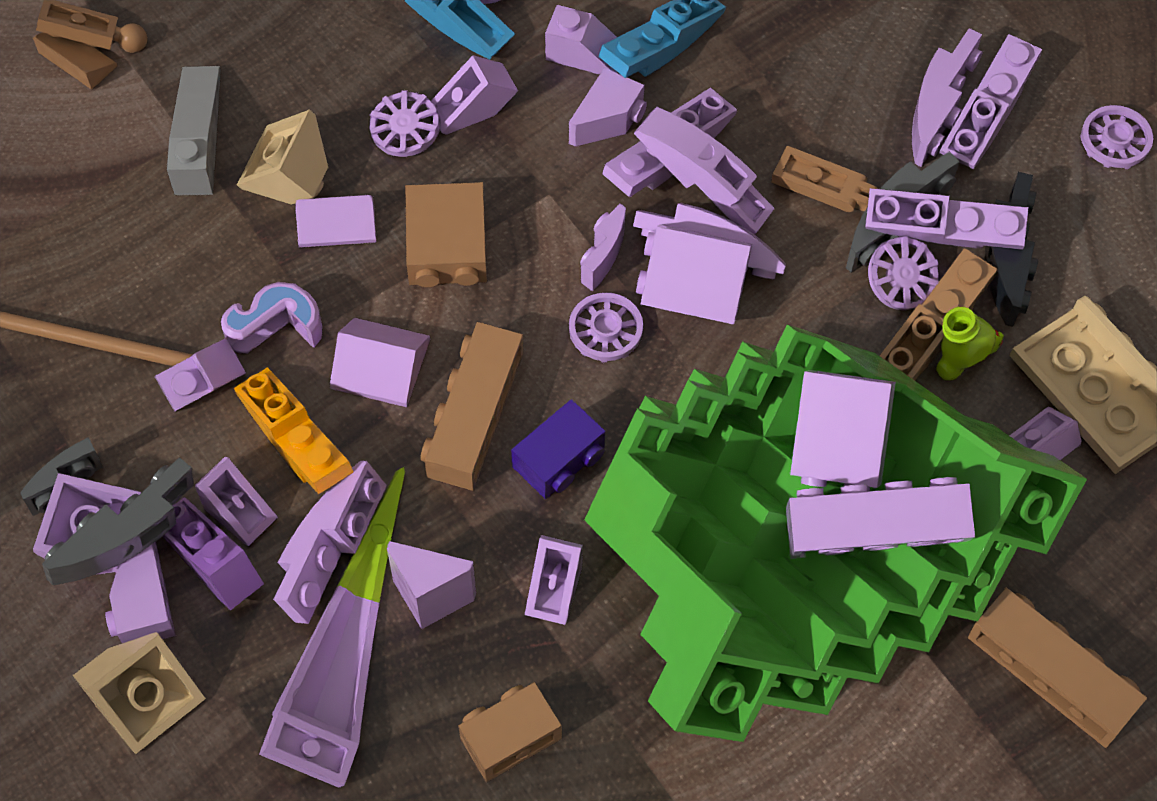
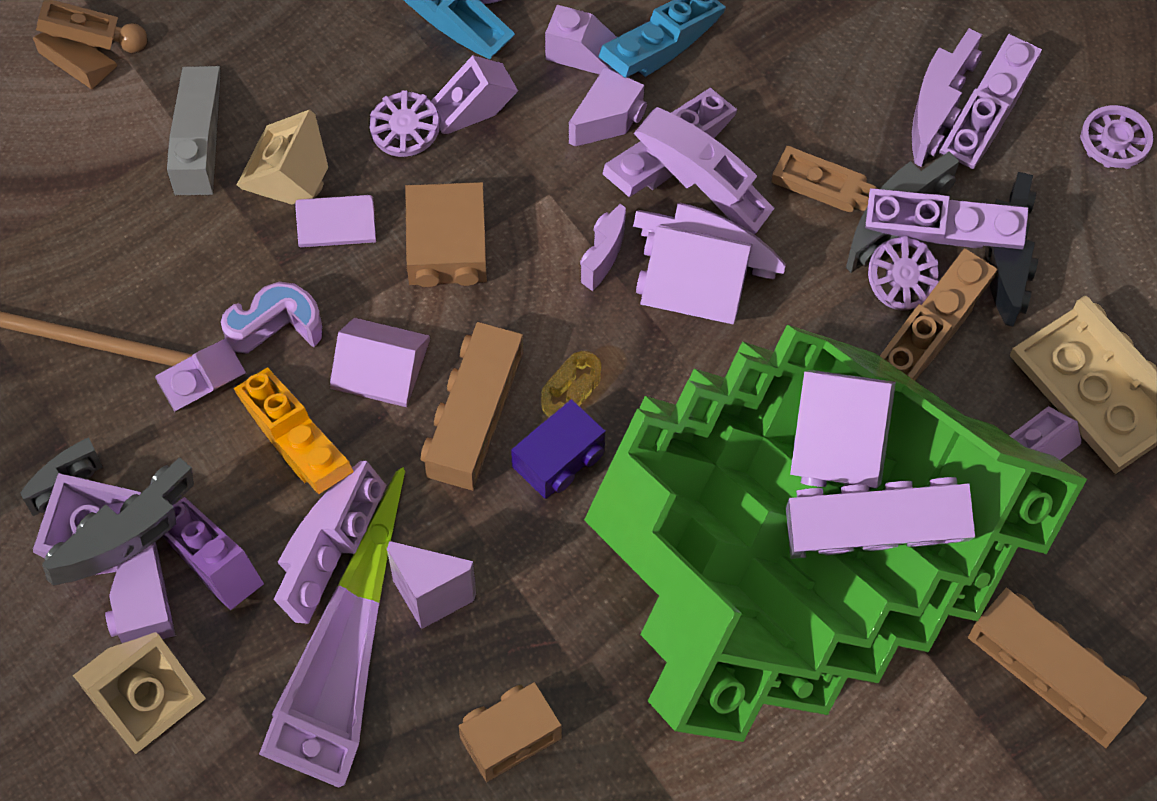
lavender slope [195,457,278,546] -> none
lavender slope [525,535,583,625] -> none
lavender wheel [569,293,643,363] -> none
lime animal [936,307,1004,380] -> none
none -> clear yellow beam [541,351,601,417]

